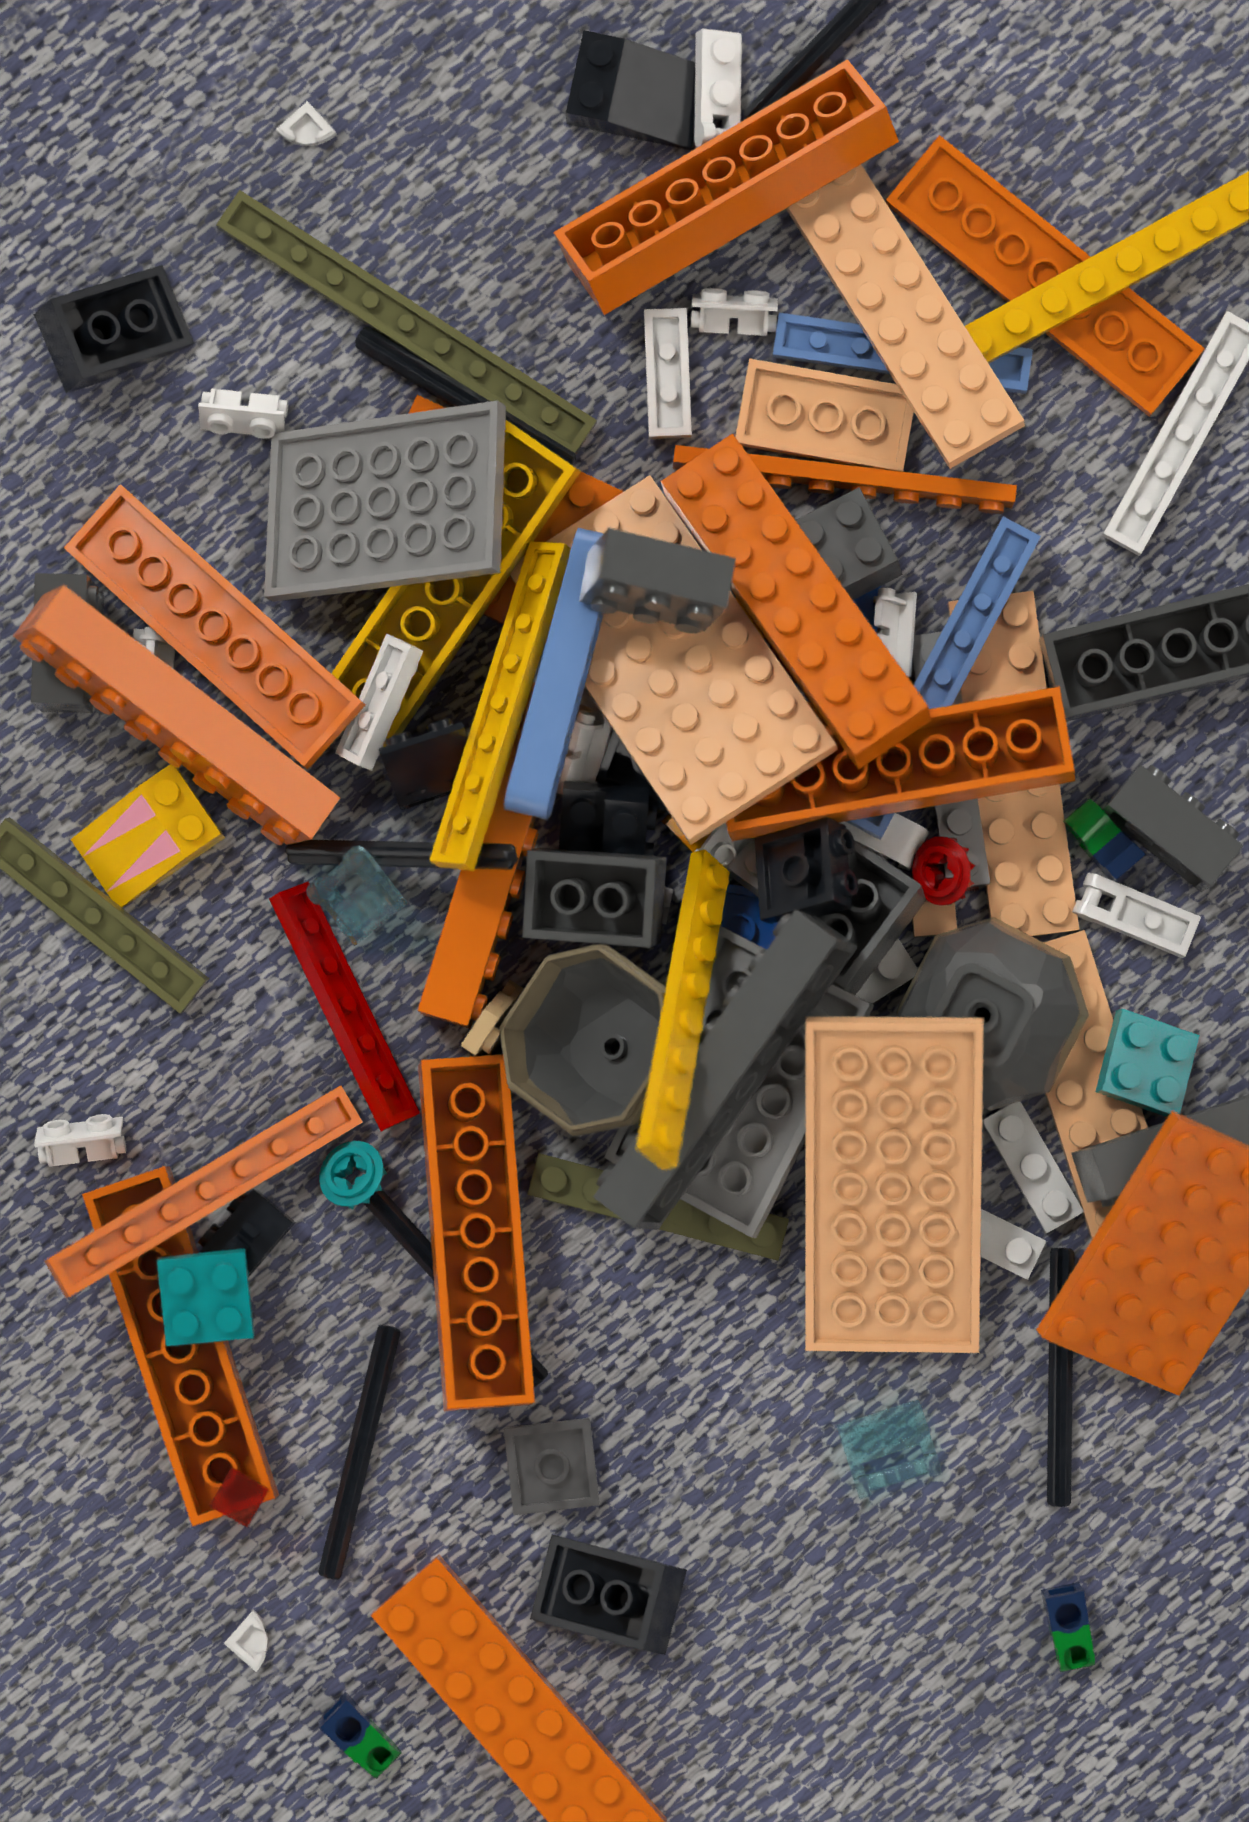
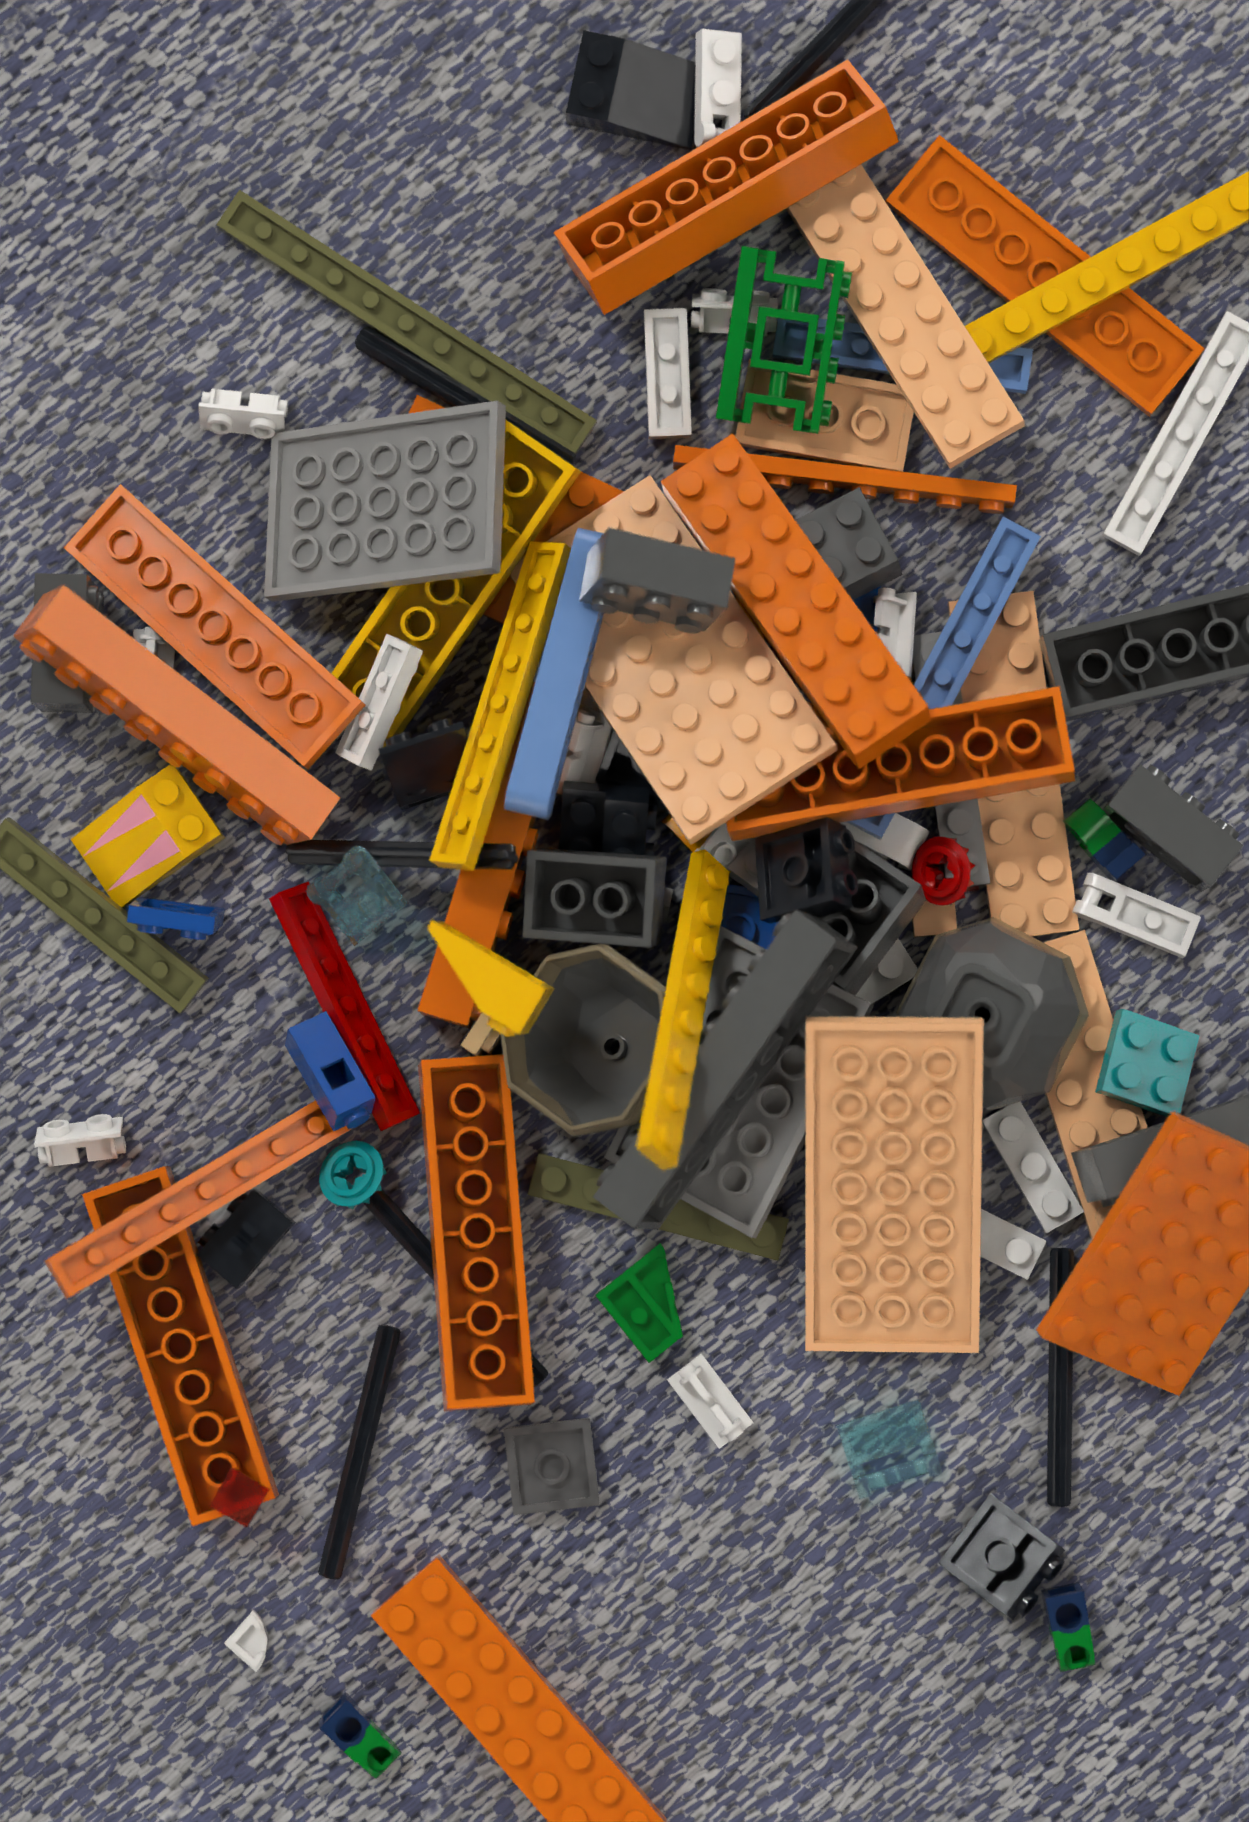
black slope [34,265,194,393] -> none
teal plate [157,1249,255,1346] -> none
white tile [276,101,336,146] -> none
black slope [530,1534,687,1655] -> none
none -> blue plate [127,896,225,940]
none -> blue brick [285,1011,375,1132]
none -> yellow slope [427,920,555,1037]
none -> green wing [595,1243,683,1363]
none -> white hinge [667,1354,754,1449]
none -> green fence [716,246,852,434]
none -> plate [939,1493,1065,1620]

